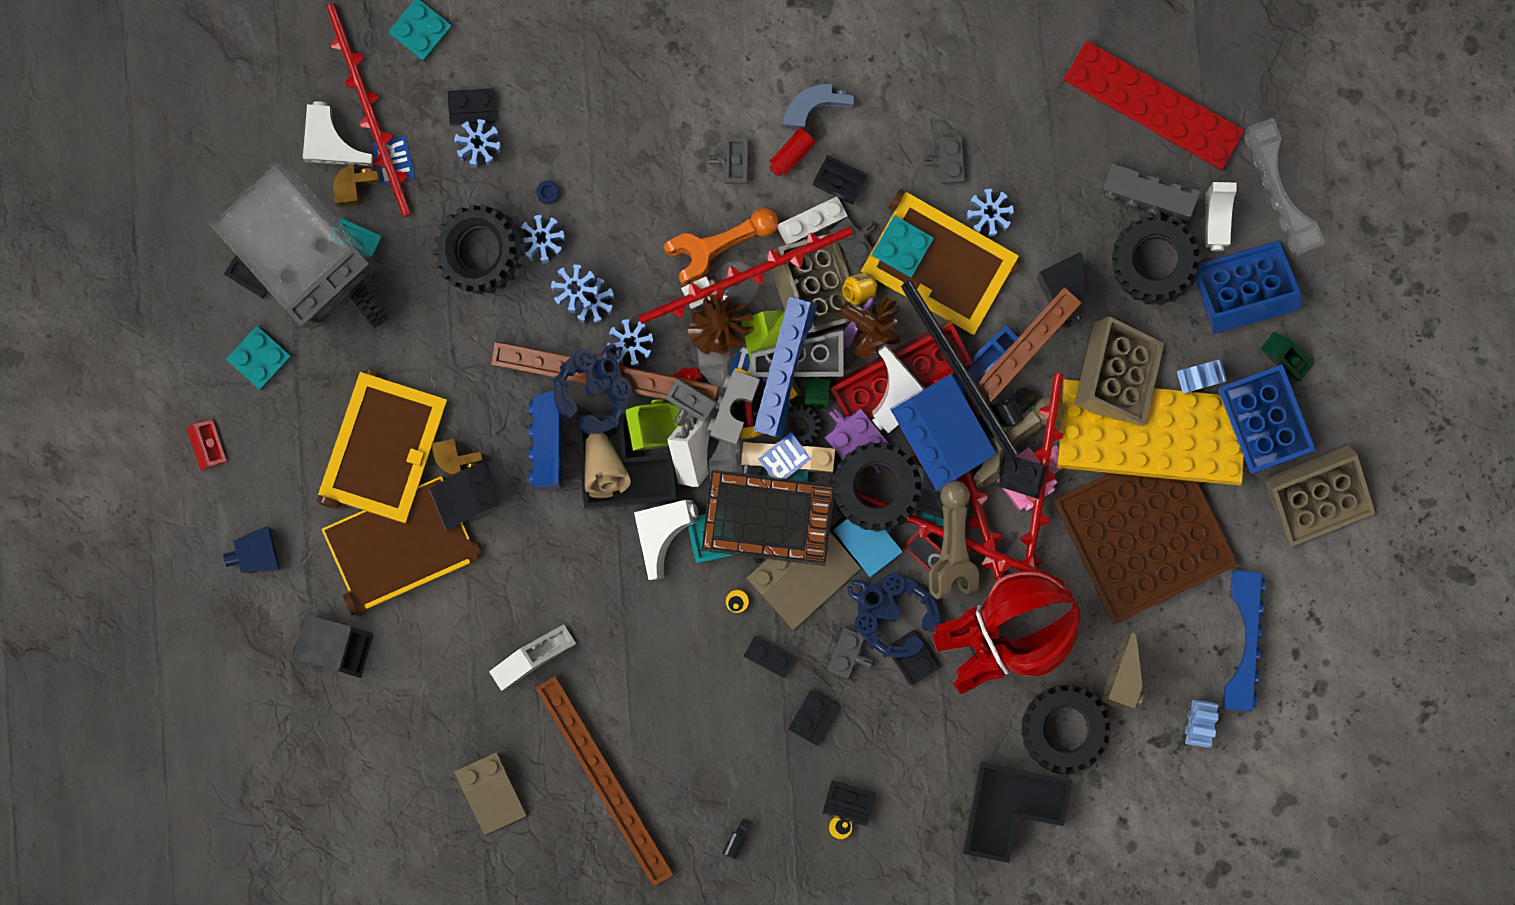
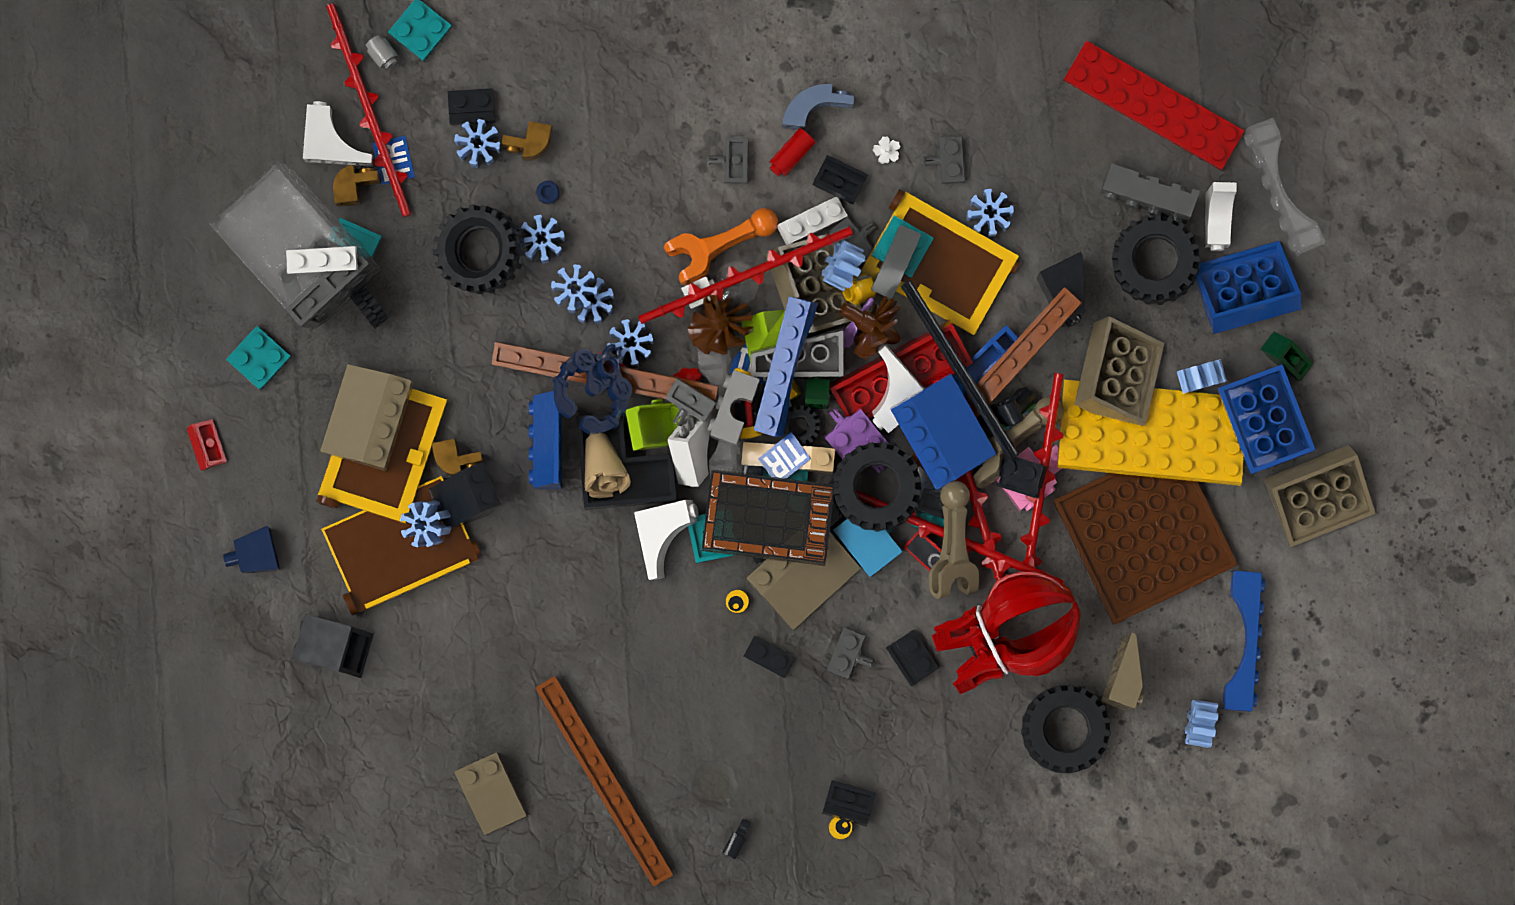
black tile [224,255,275,299] -> none
white arch [489,624,576,691] -> none
black plate [788,690,840,746] -> none
dark blue piece [847,573,940,659] -> none
black piece [962,762,1072,863] -> none
none -> white plate [286,246,358,274]
none -> dark tan slope [320,364,414,472]
none -> light grey brick [365,35,398,70]
none -> light blue gear [400,500,451,547]
none -> pearl gold brick [501,121,552,161]
none -> light blue gear [821,240,865,291]
none -> dark grey slope [871,225,921,298]
none -> white plant [873,137,901,164]

